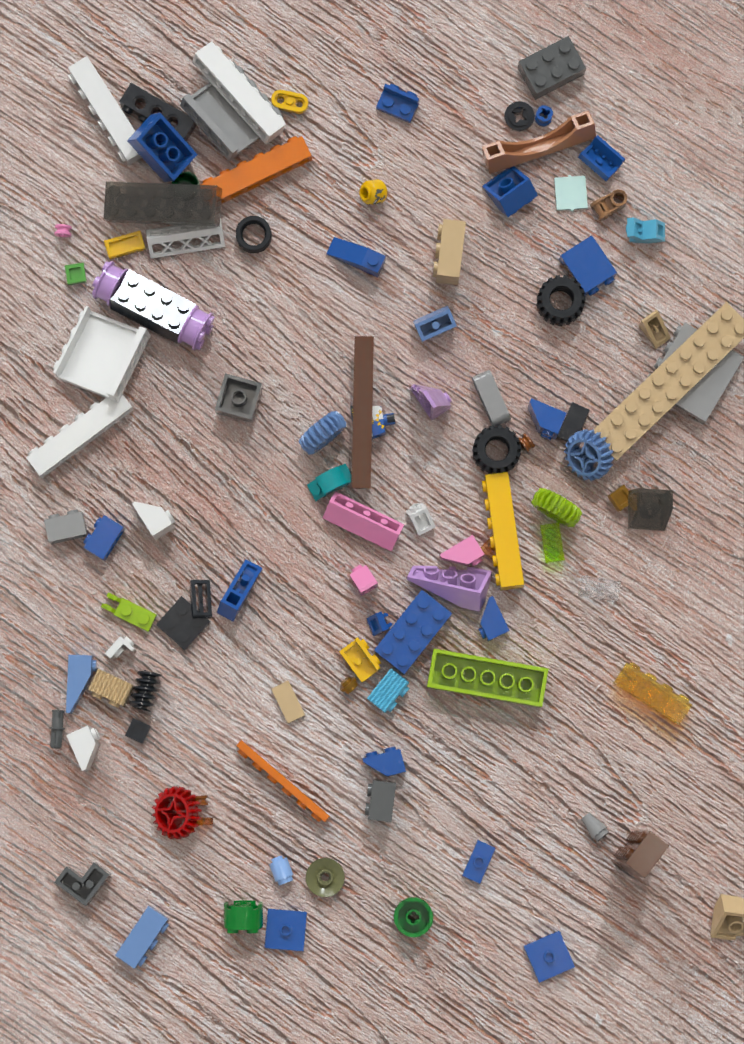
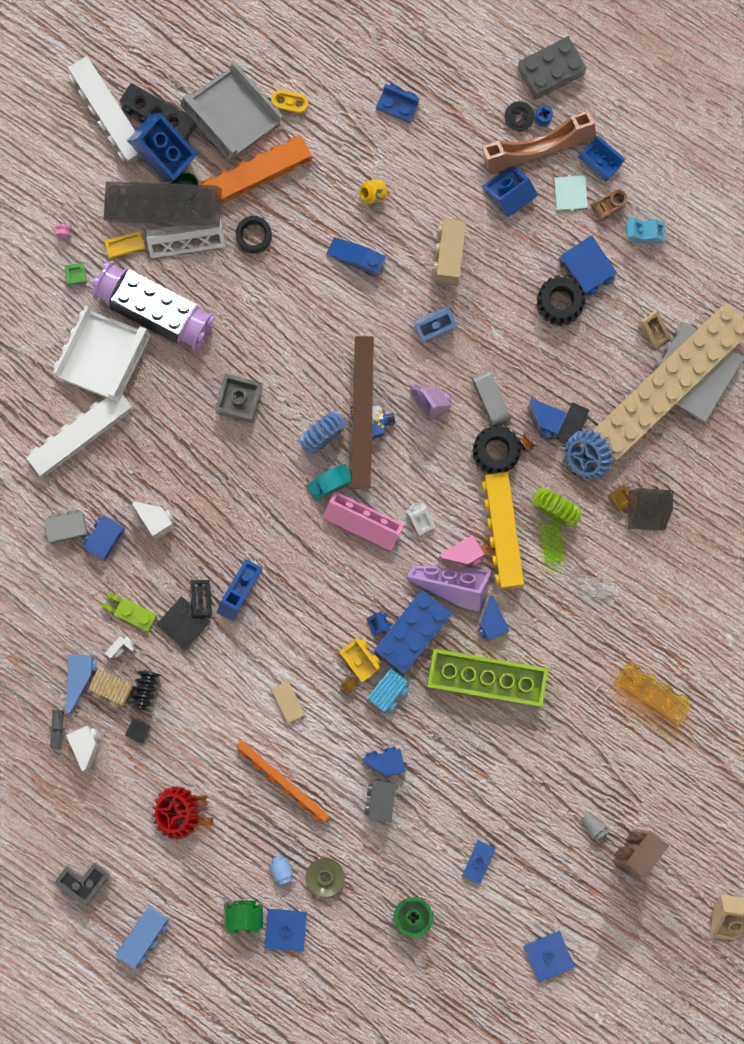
white brick [192,41,286,144] -> none
bright pink slope [350,565,378,596] -> none

